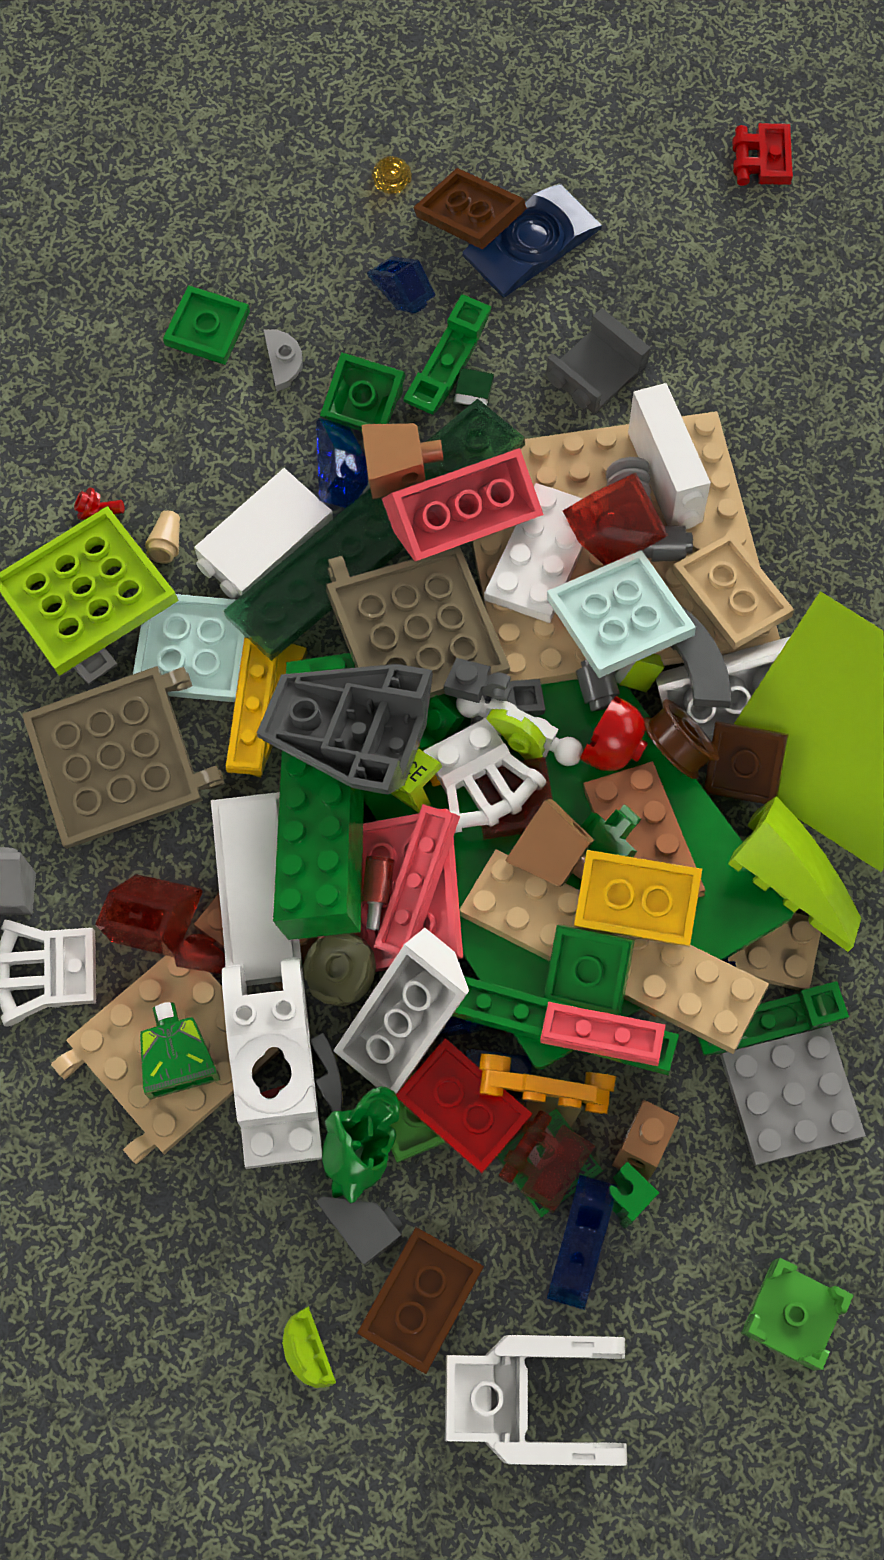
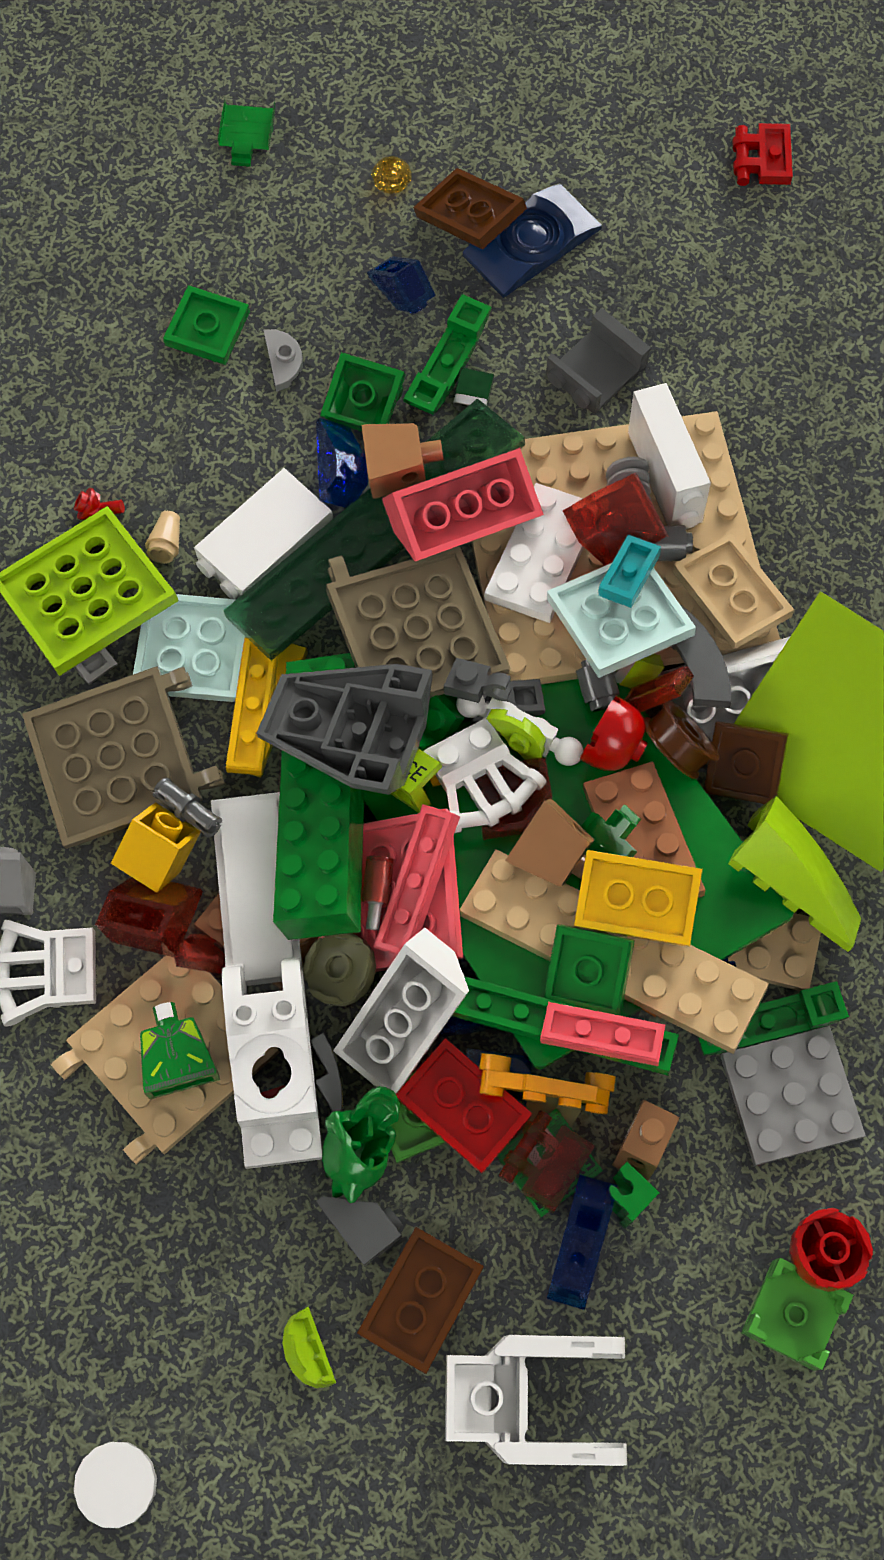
none -> white tile [74,1442,157,1528]
none -> yellow head [110,802,201,893]
none -> dark grey pin [153,778,222,838]
none -> green piece [218,99,275,167]
none -> teal plate [598,535,661,608]
none -> clear red tile [624,666,694,712]
none -> red cylinder [789,1208,873,1292]

